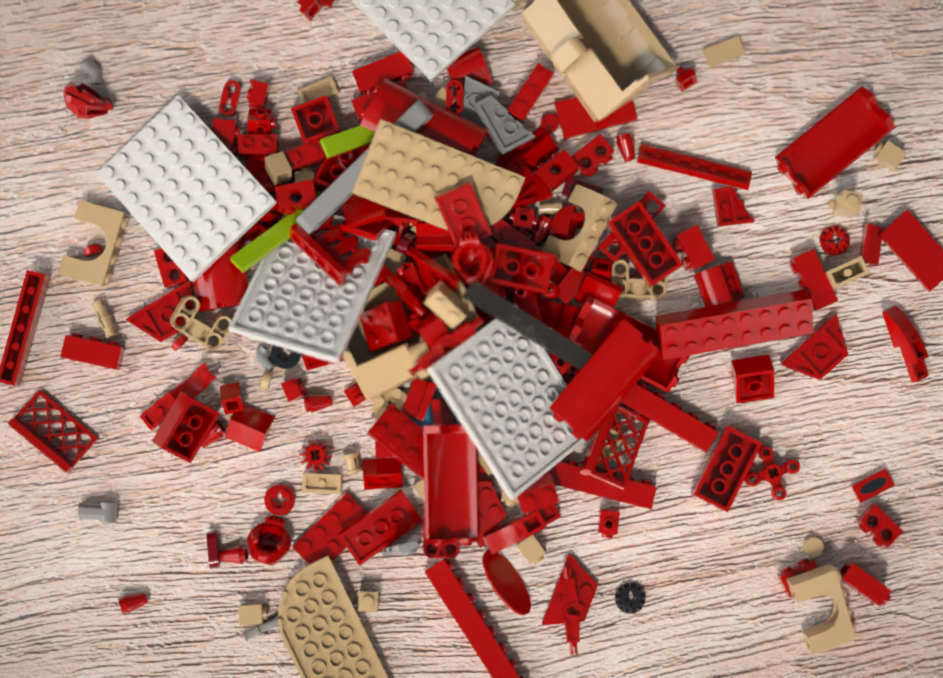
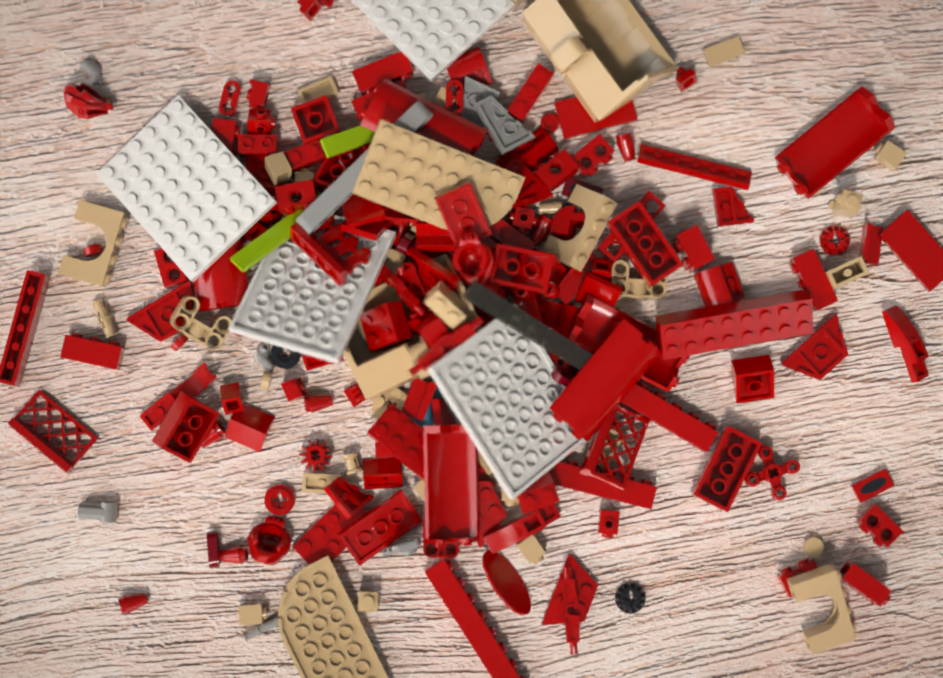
none -> red wing [323,477,374,519]
none -> dark red beam [551,365,579,387]

